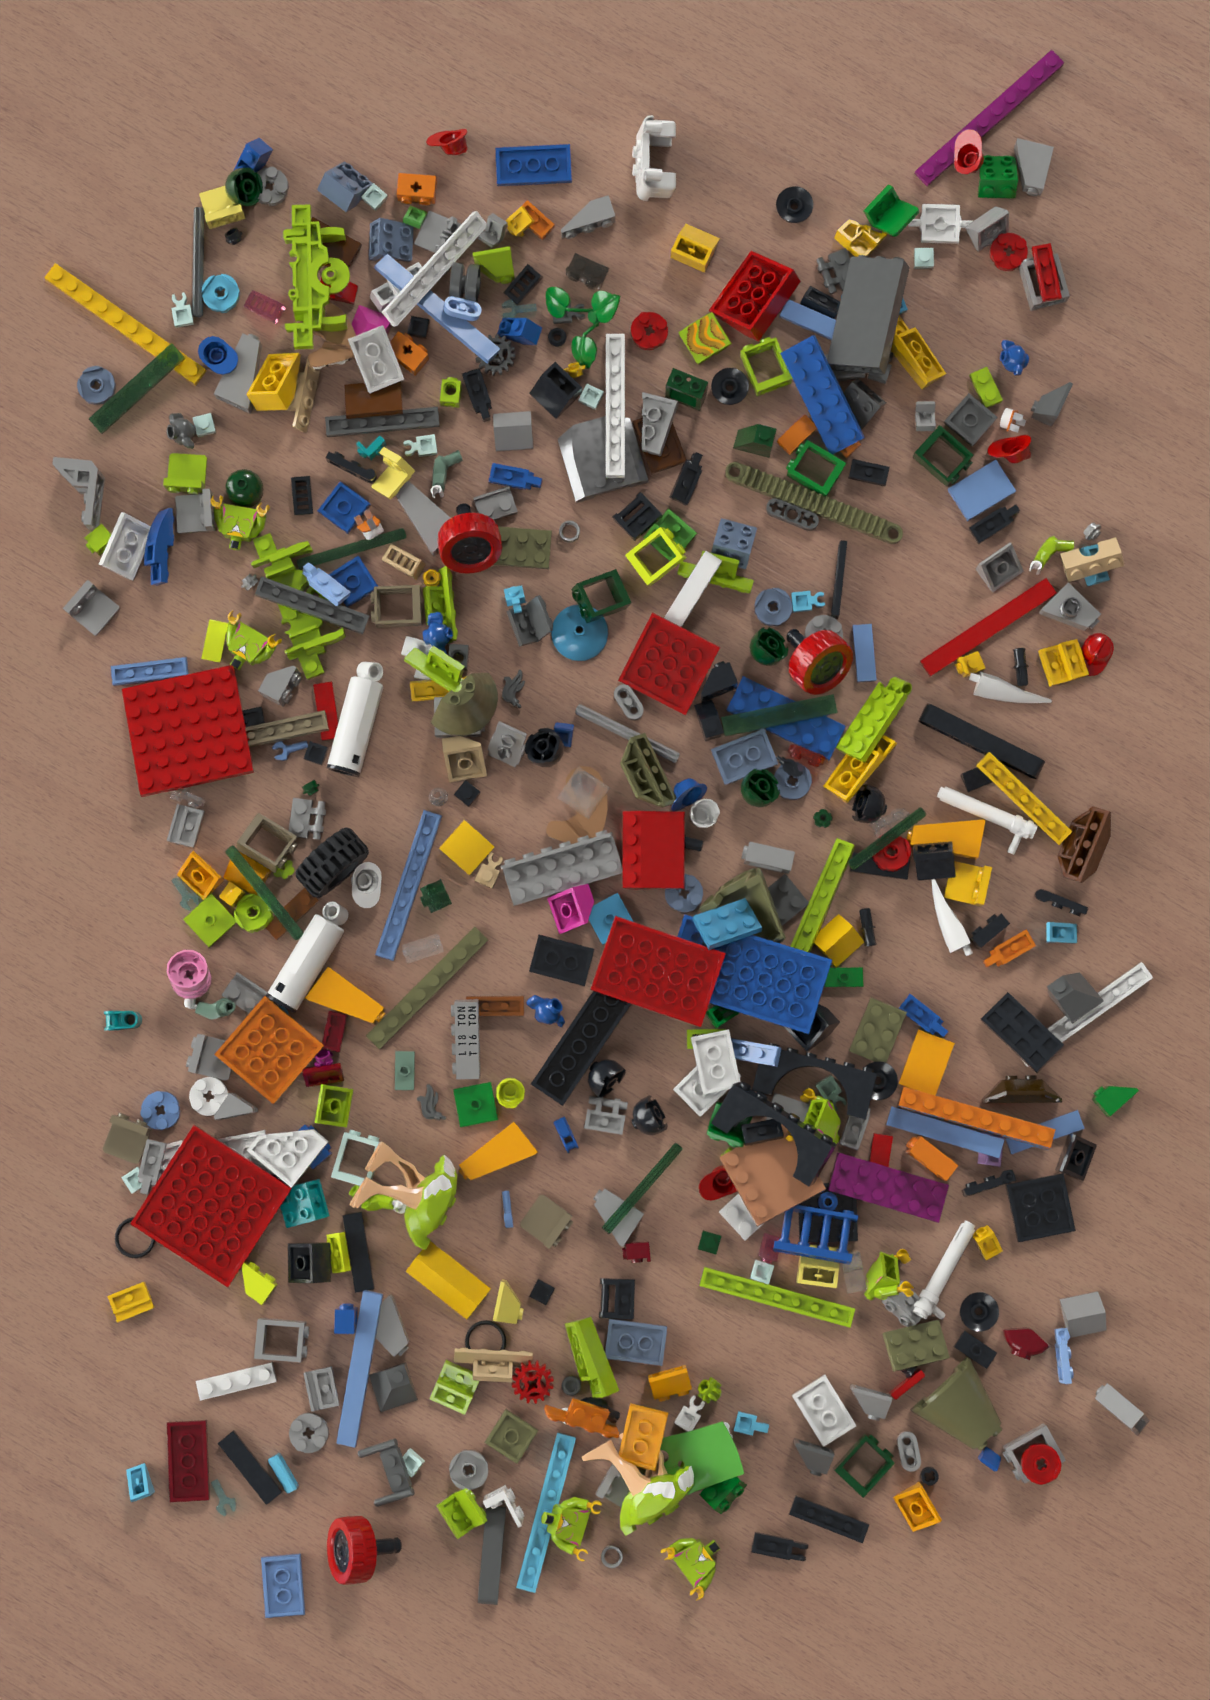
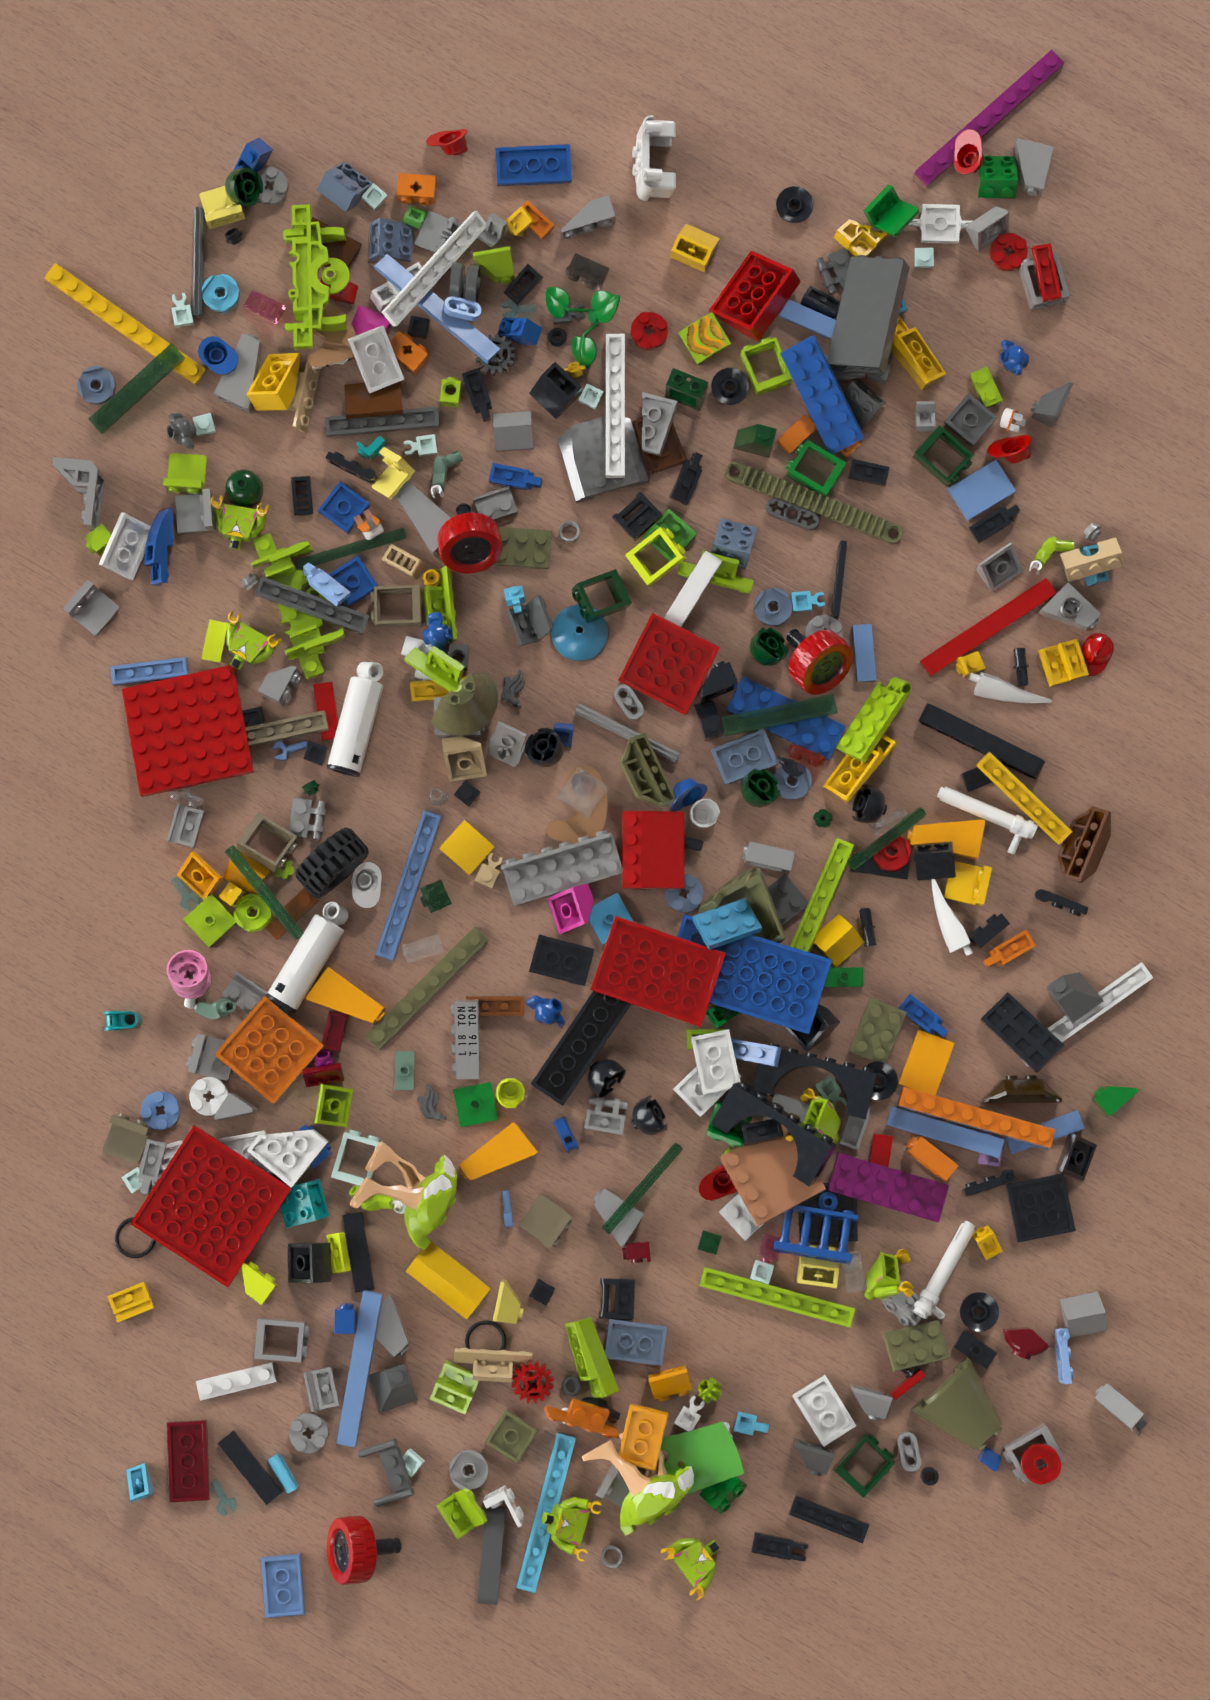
light orange slope [893,1482,942,1532] -> none
medium azure slope [1046,922,1077,944] -> none

